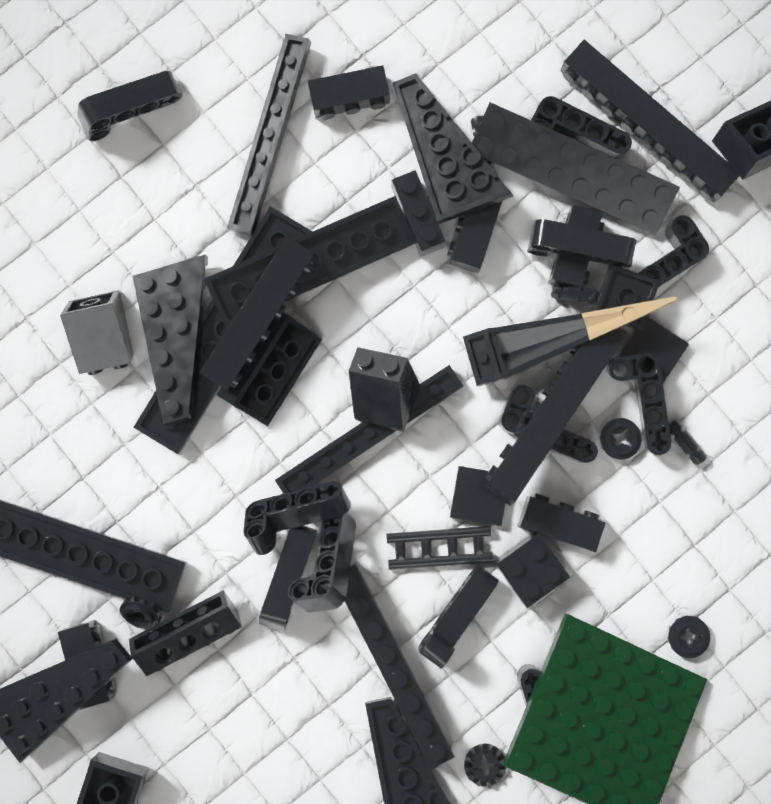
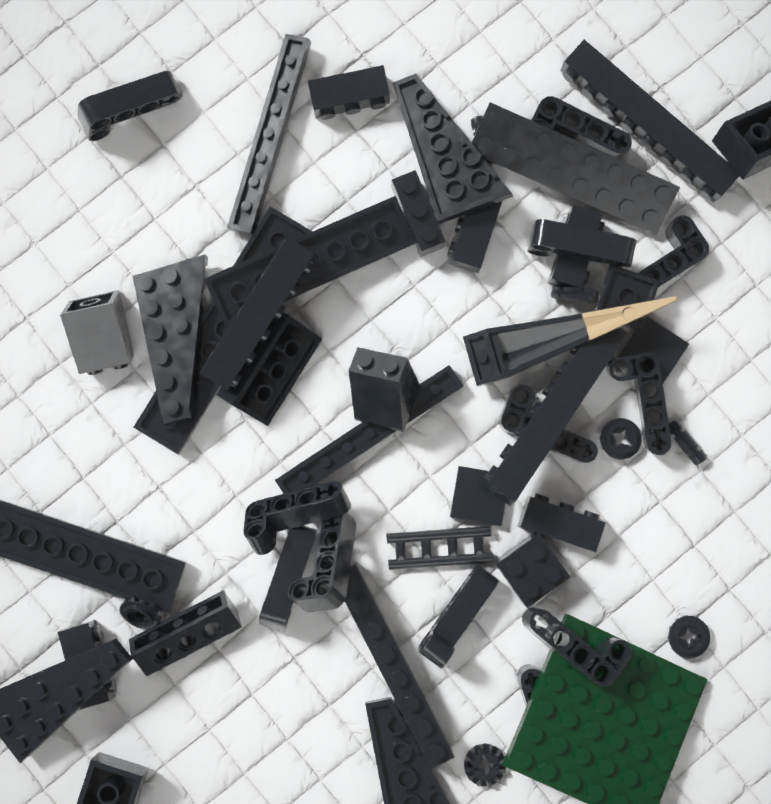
none -> black beam [522,607,632,687]

